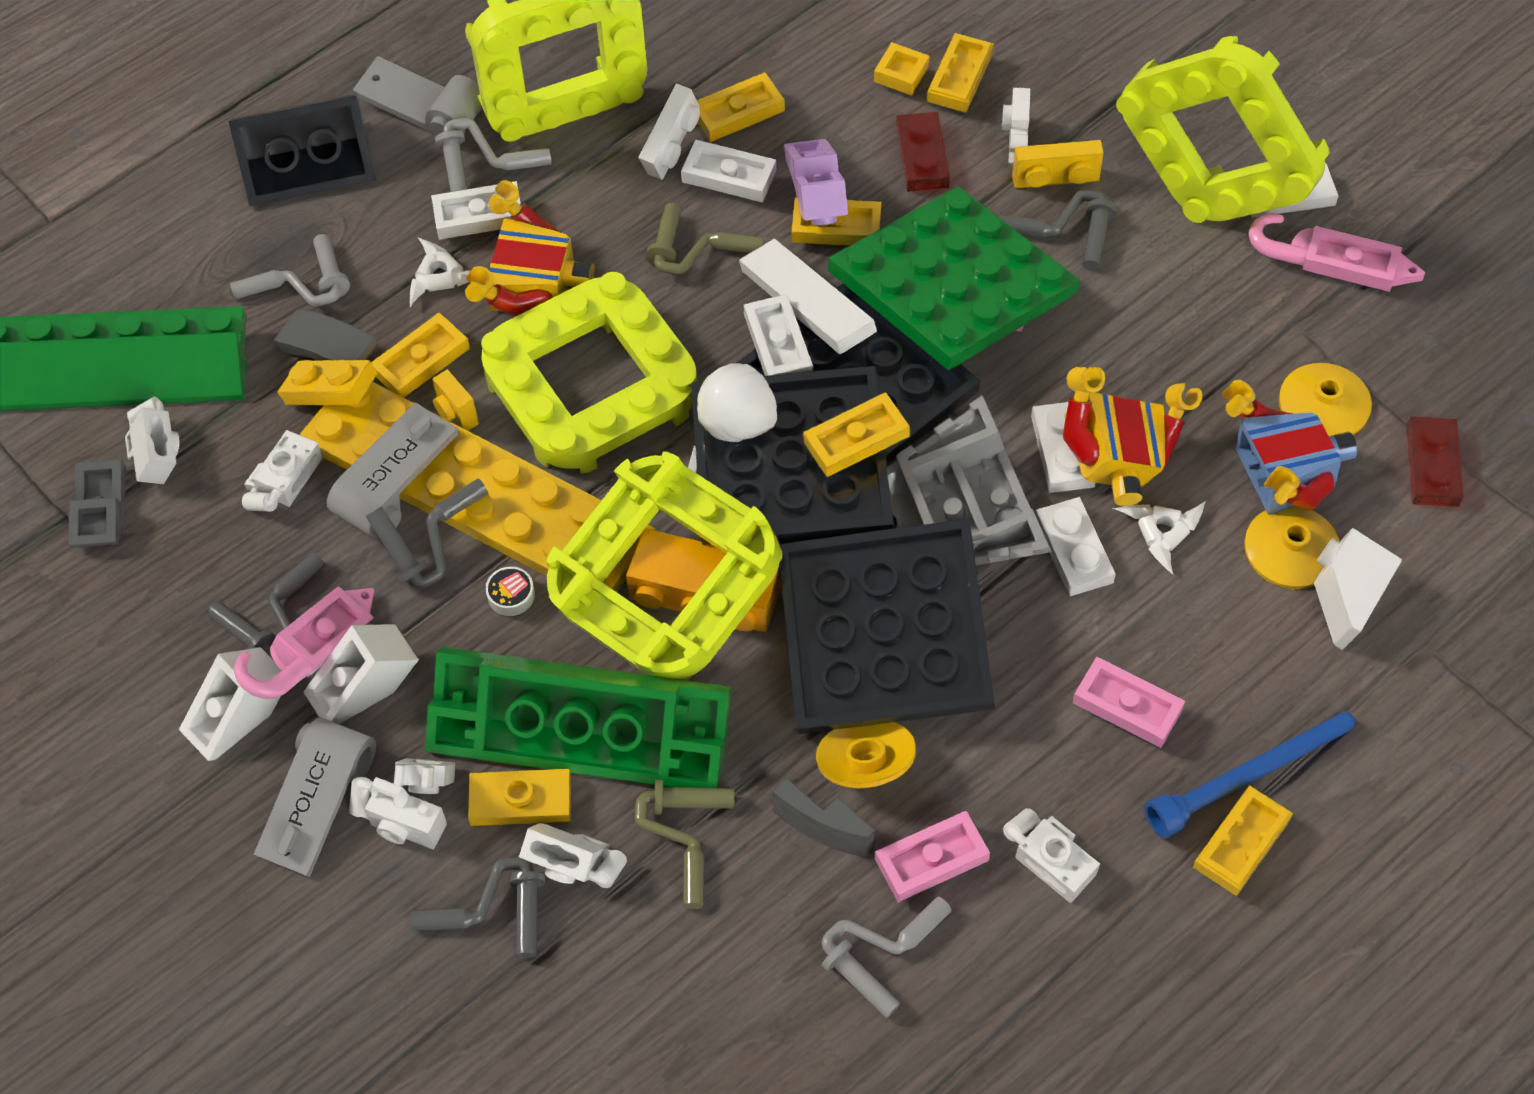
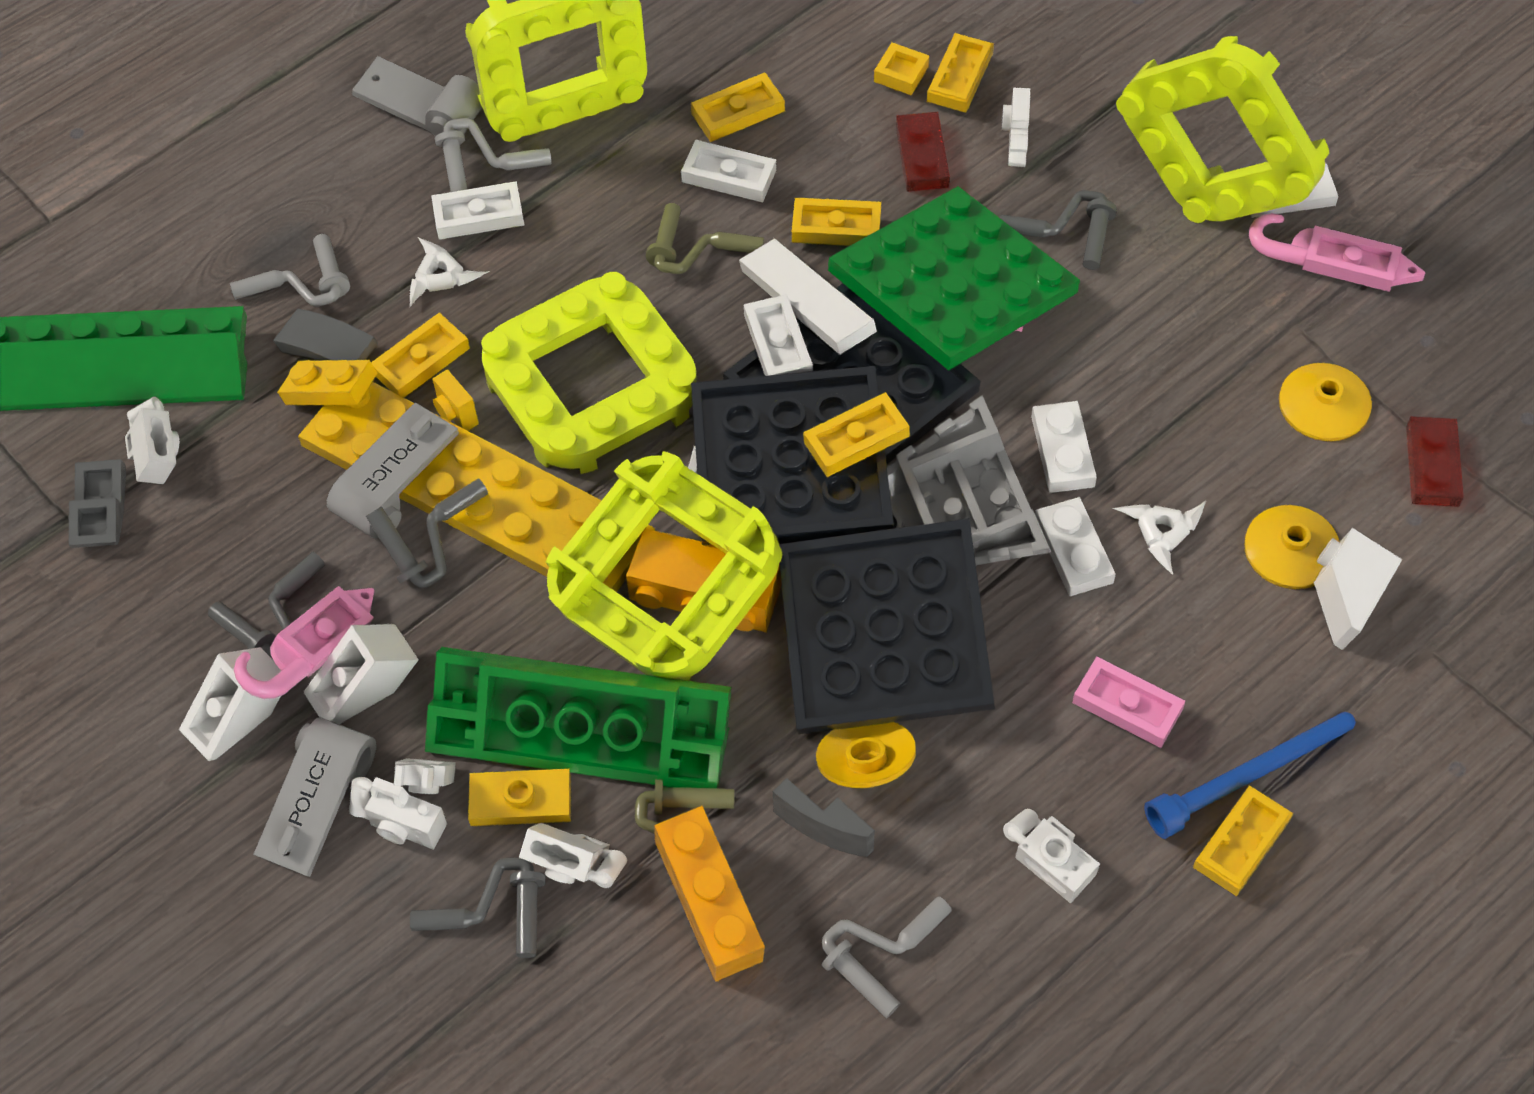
black slope [228,93,376,206] -> none
white piece [242,430,323,512] -> none
torso [465,180,594,317] -> none
tile [486,567,535,616] -> none
white plate [638,83,700,180] -> none
white hair [697,363,777,442] -> none
lavender slope [784,139,848,225] -> none
bright pink plate [875,811,990,902] -> none
yellow plate [1012,140,1104,188] -> none
torso [1063,367,1202,506] -> none
torso [1222,379,1357,515] -> none
none -> light orange brick [654,806,765,982]

